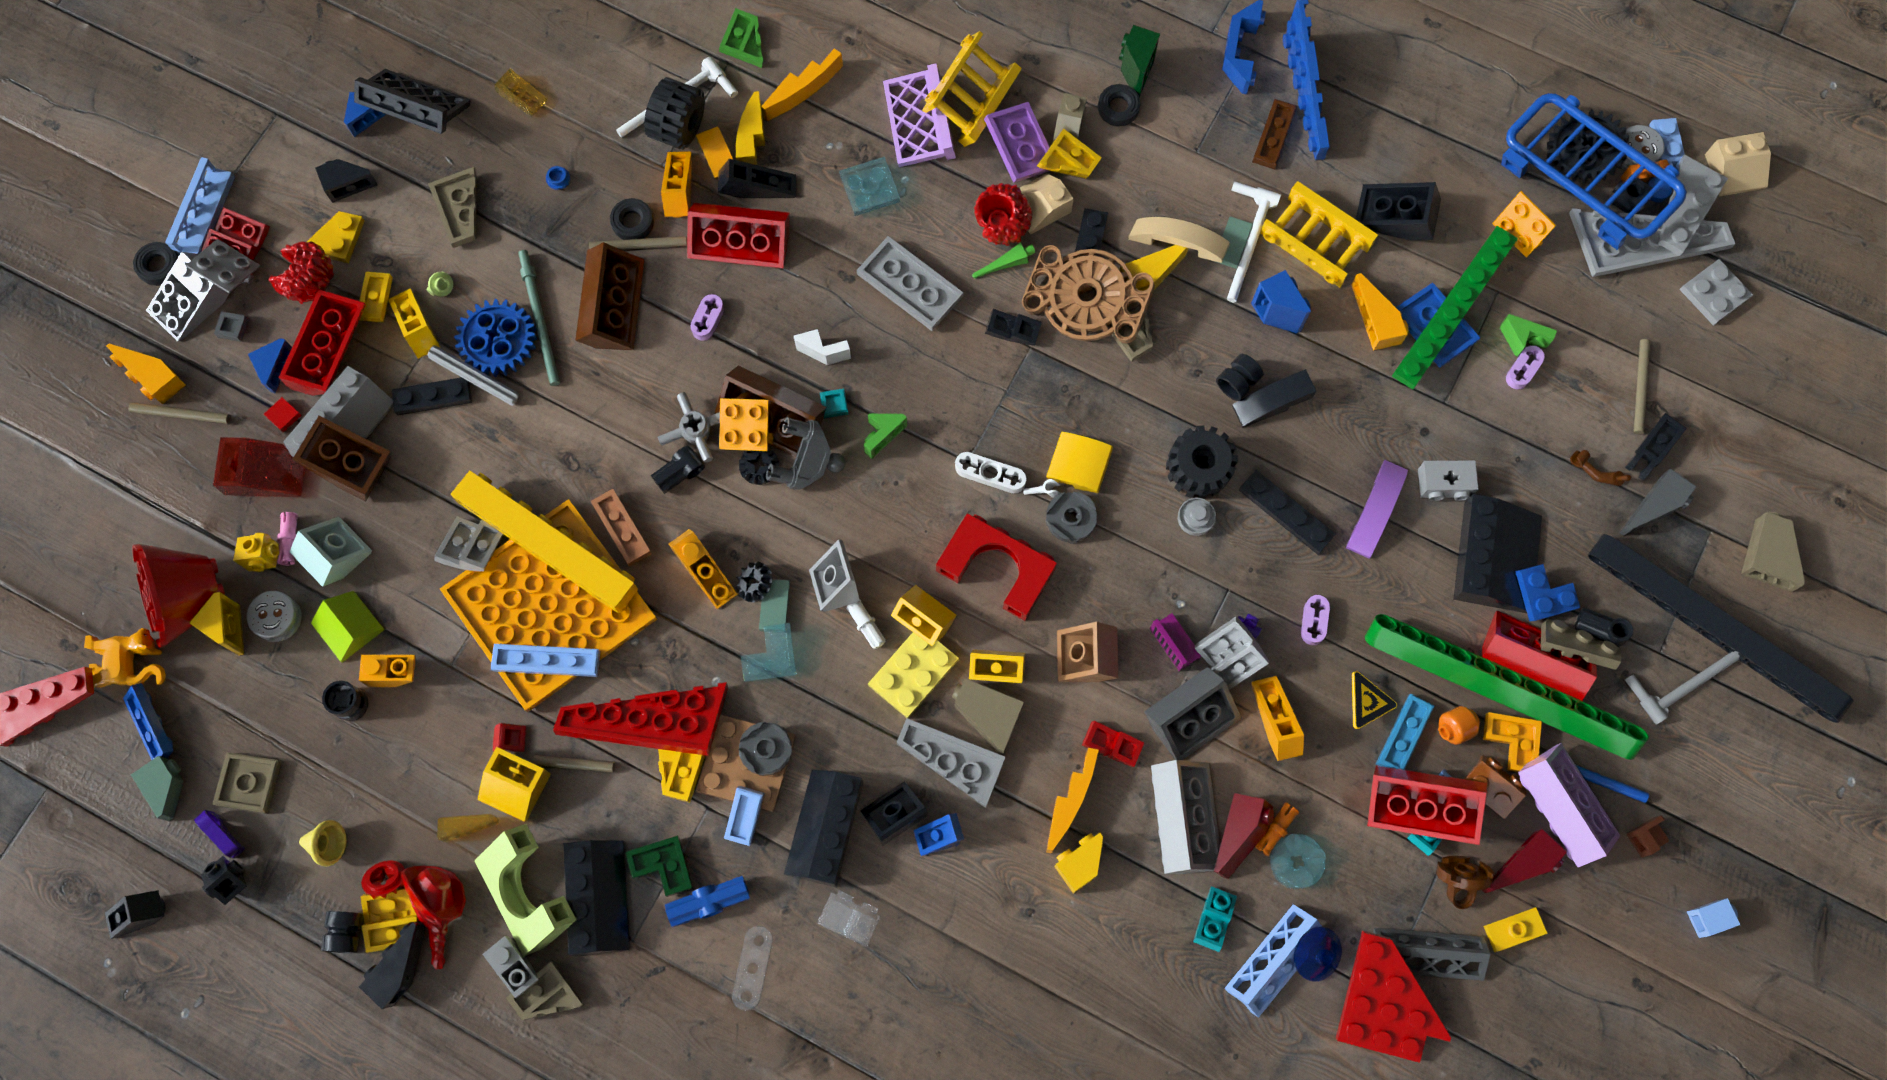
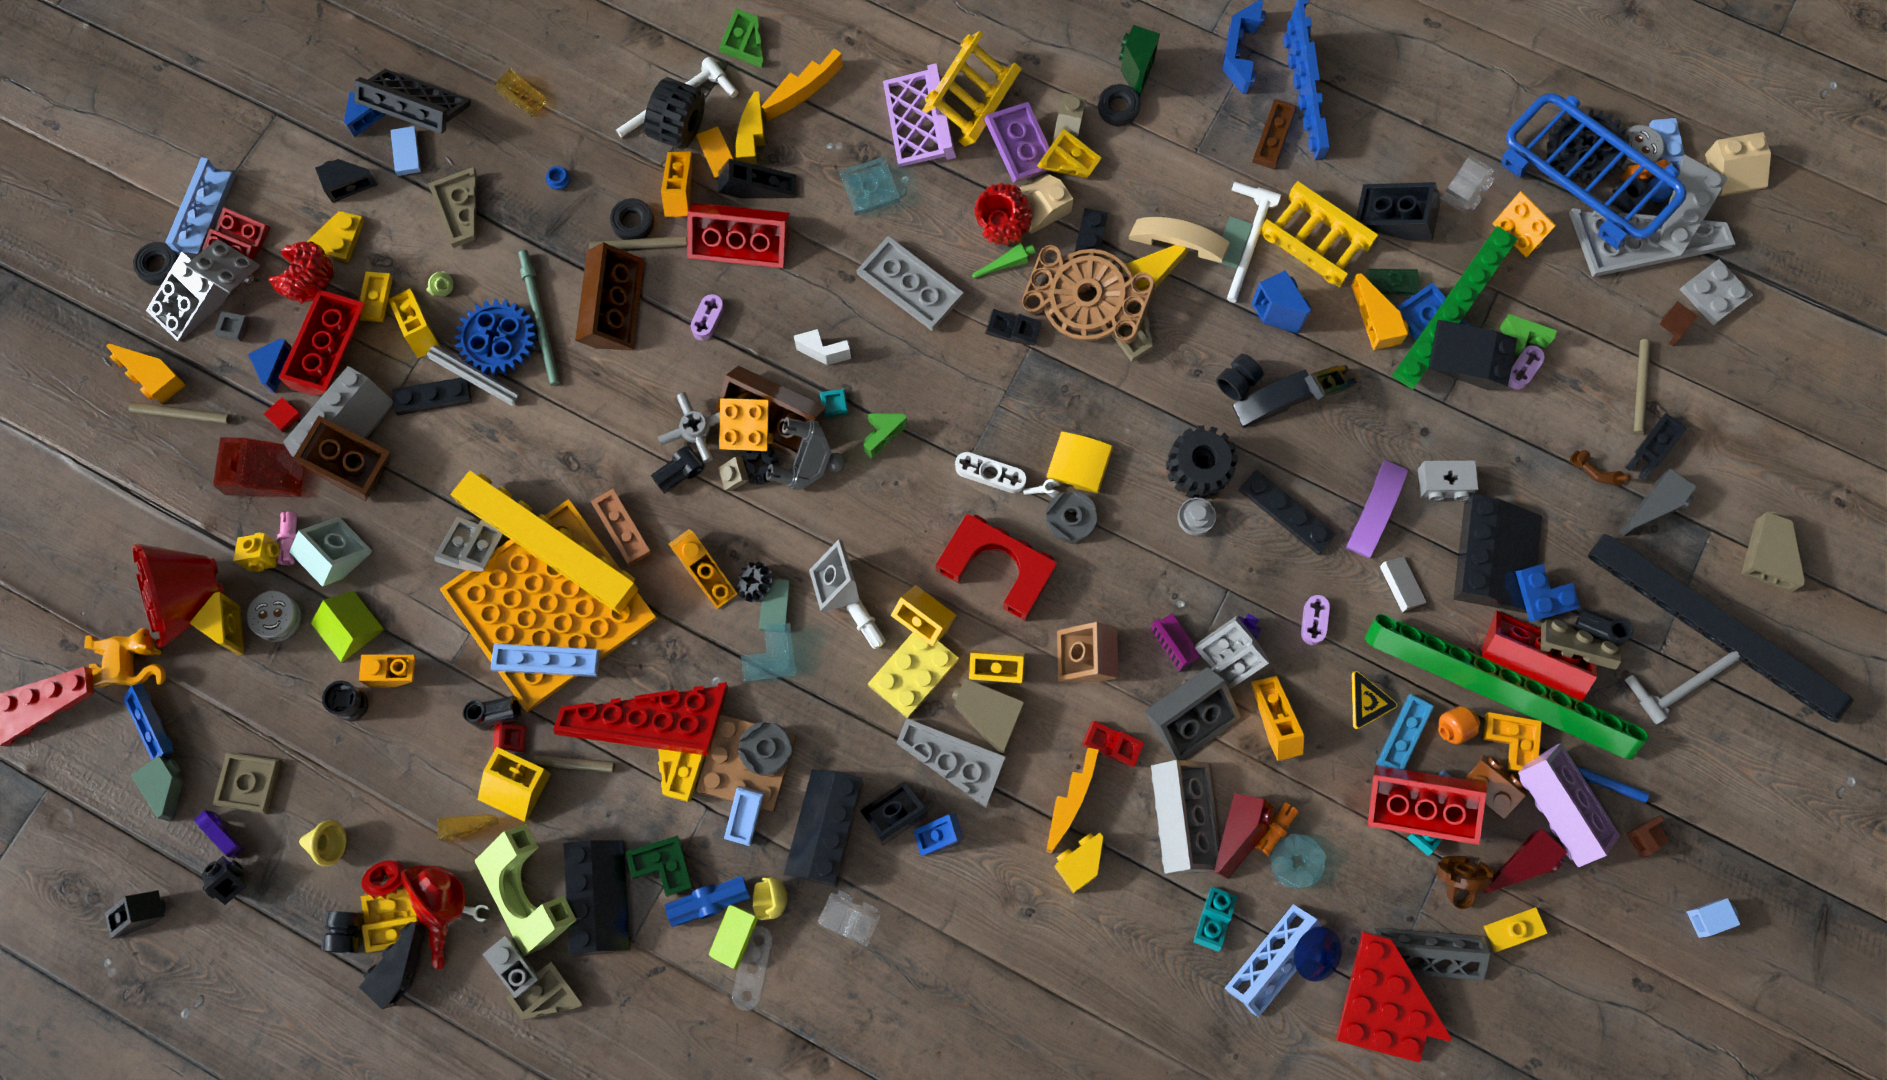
none -> light blue tile [391,126,421,176]
none -> black piece [462,696,521,731]
none -> white hand [462,905,490,922]
none -> slope [709,905,758,970]
none -> dark tan plate [718,457,749,491]
none -> light yellow hair [753,877,788,920]
none -> black hinge [1304,365,1357,400]
none -> clear green plate [1367,269,1419,295]
none -> white slope [1380,556,1427,613]
none -> black slope [1428,320,1517,390]
none -> clear brick [1441,155,1494,214]
none -> copper panel [1660,301,1698,346]

